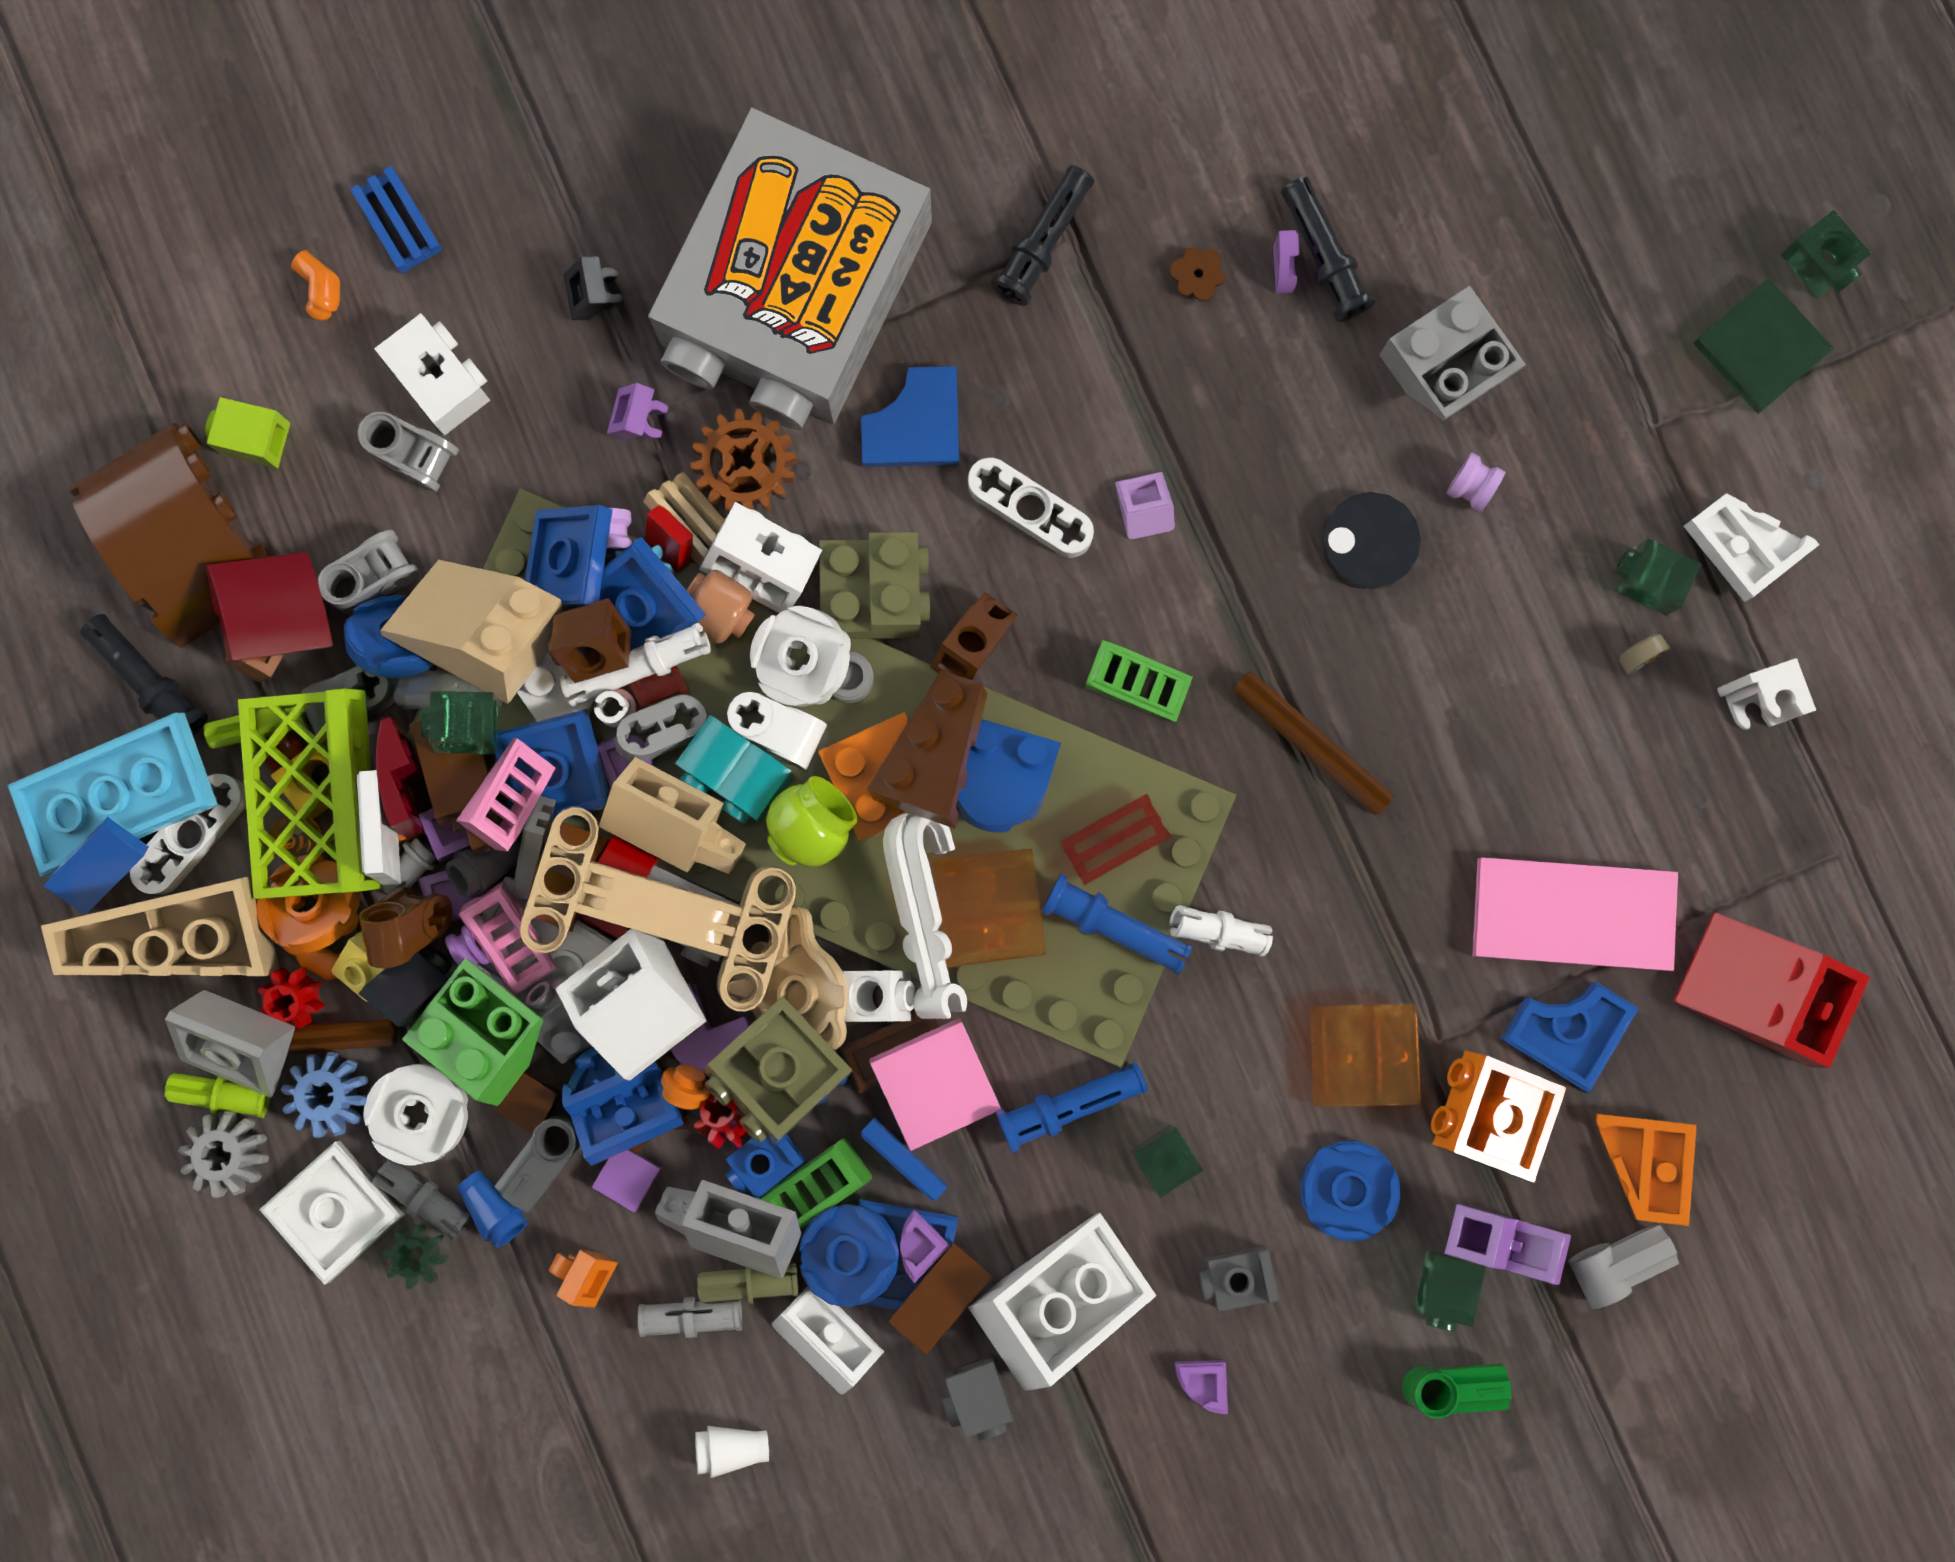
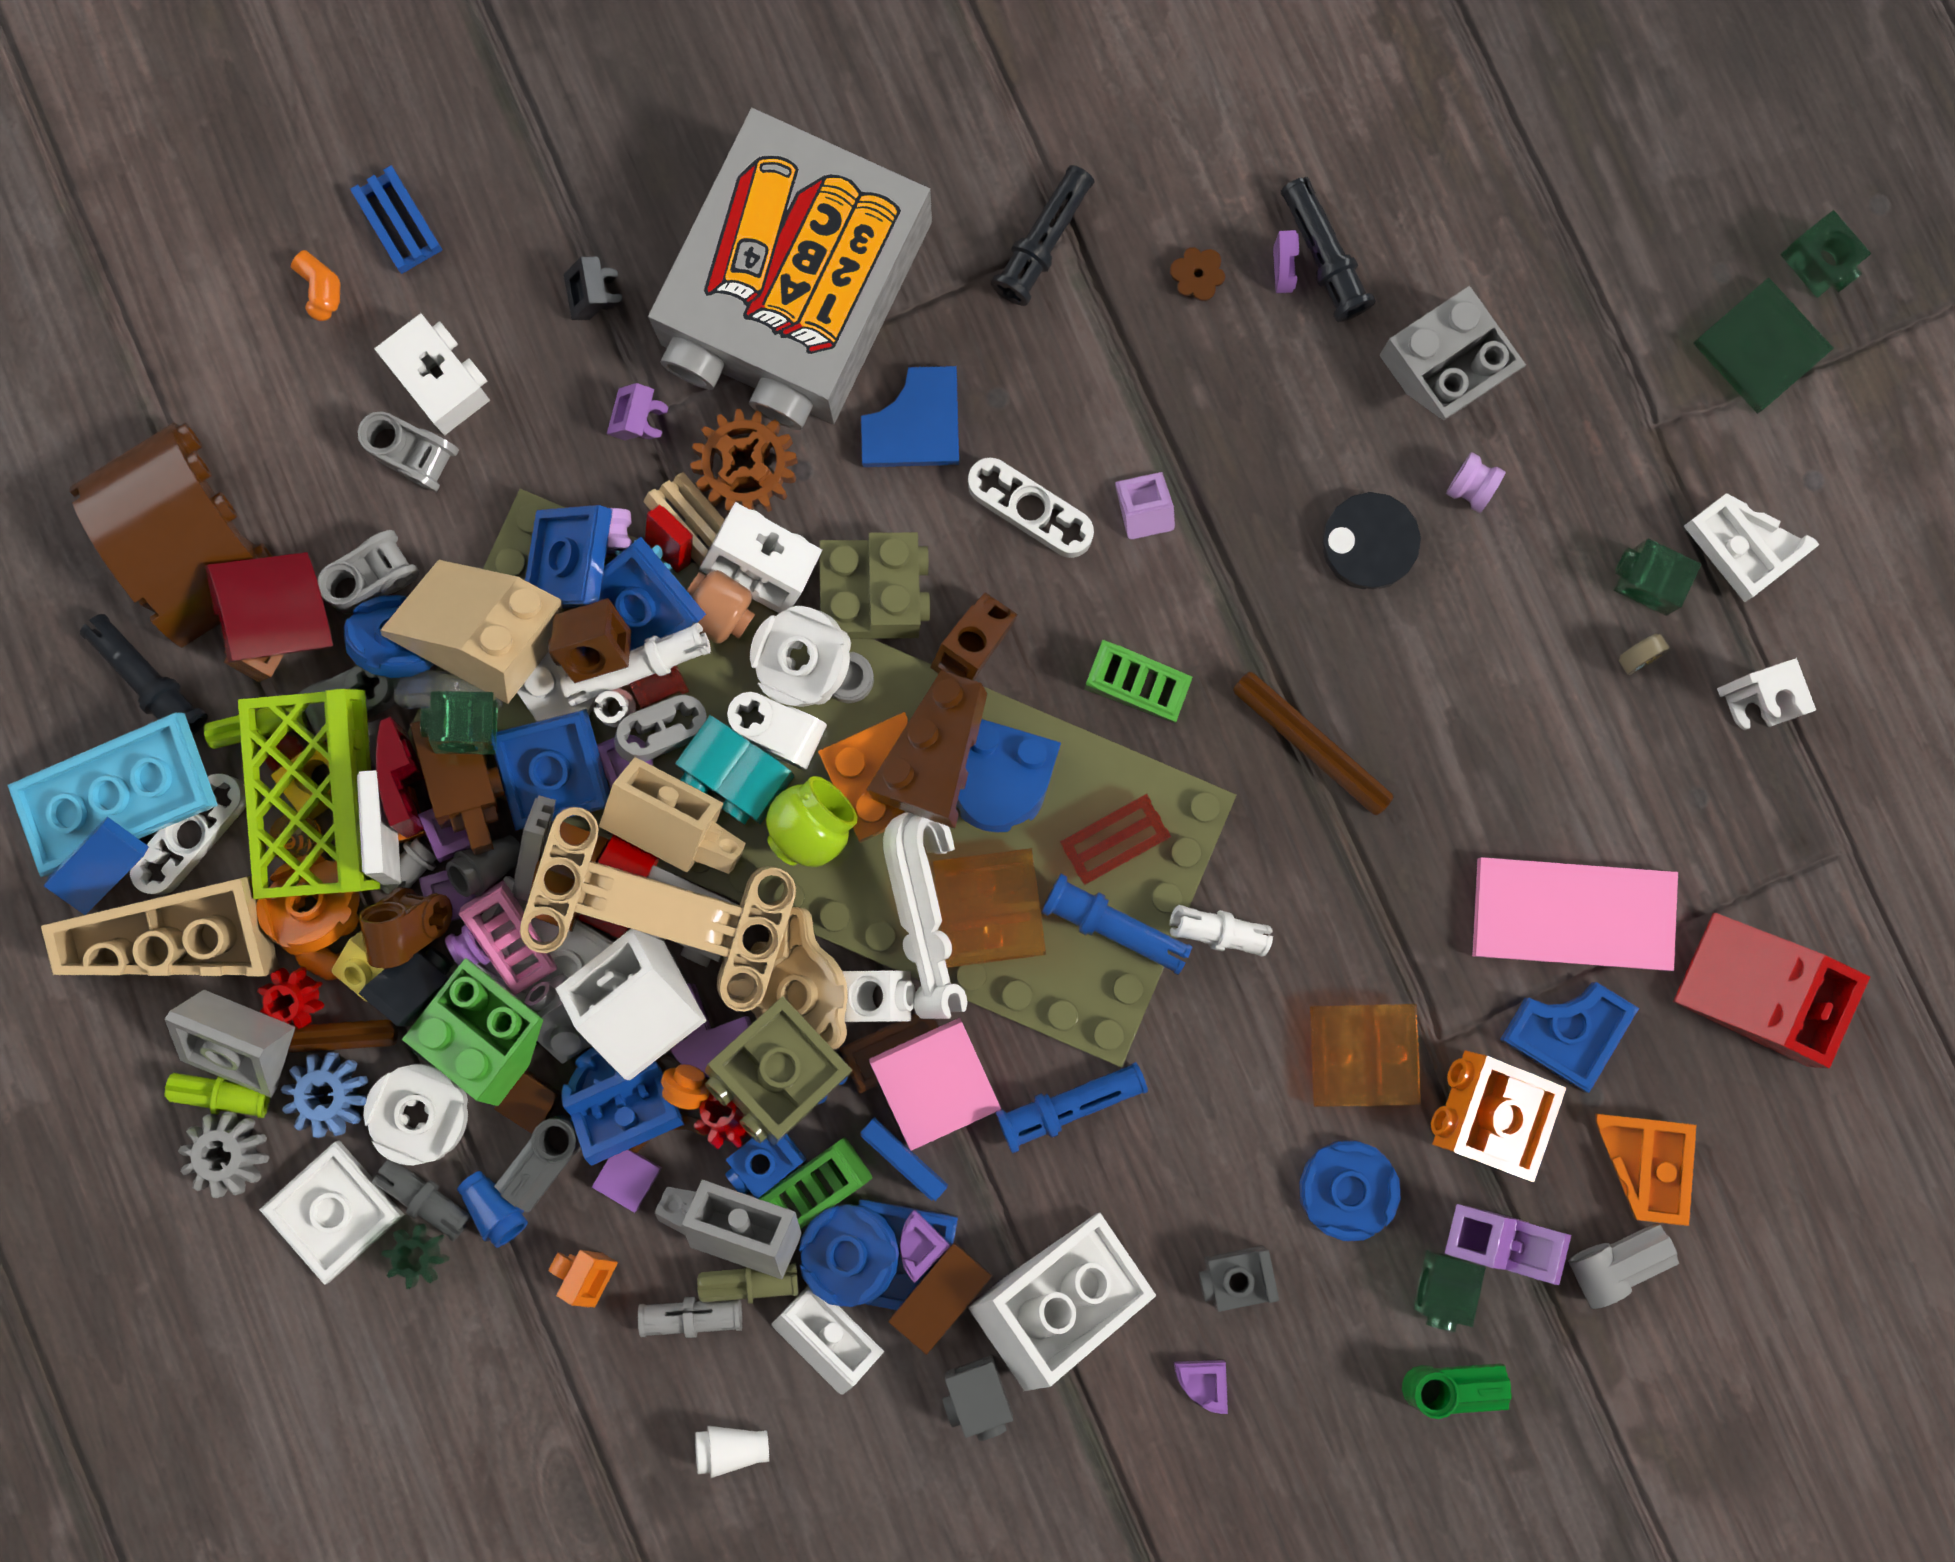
lime brick [205,397,291,469] -> none
bright pink slope [456,738,555,852] -> none
clear green brick [1129,1124,1203,1198] -> none

